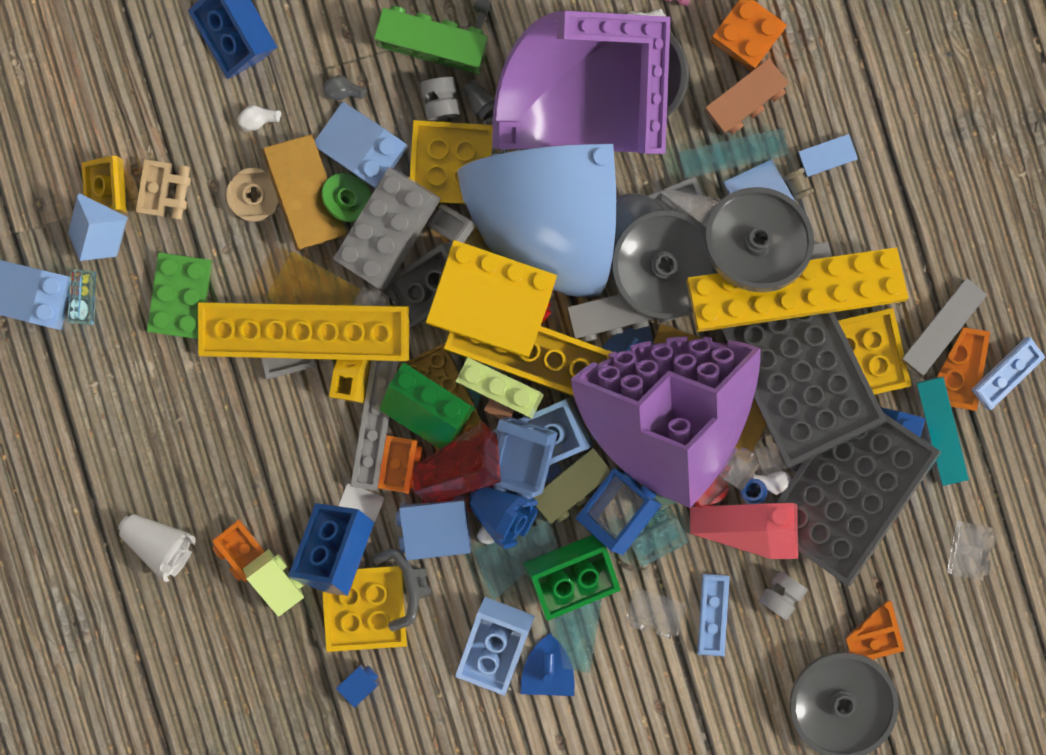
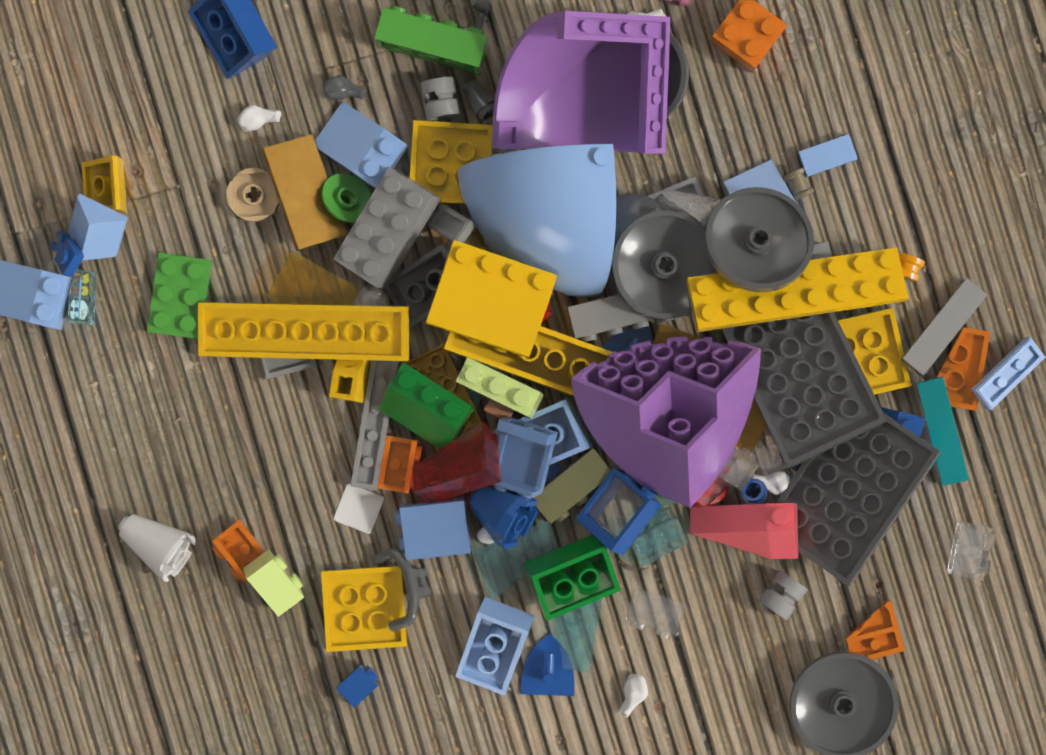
tan plate [136,159,191,220] -> none
blue slope [288,503,374,596] -> none
clear light blue plate [678,128,789,179] -> none
light blue tile [697,574,730,656] -> none
nougat brick [704,59,789,136] -> none
none -> blue plate [50,231,84,277]
none -> white animal [619,674,648,718]
none -> light orange wheel [899,253,925,282]

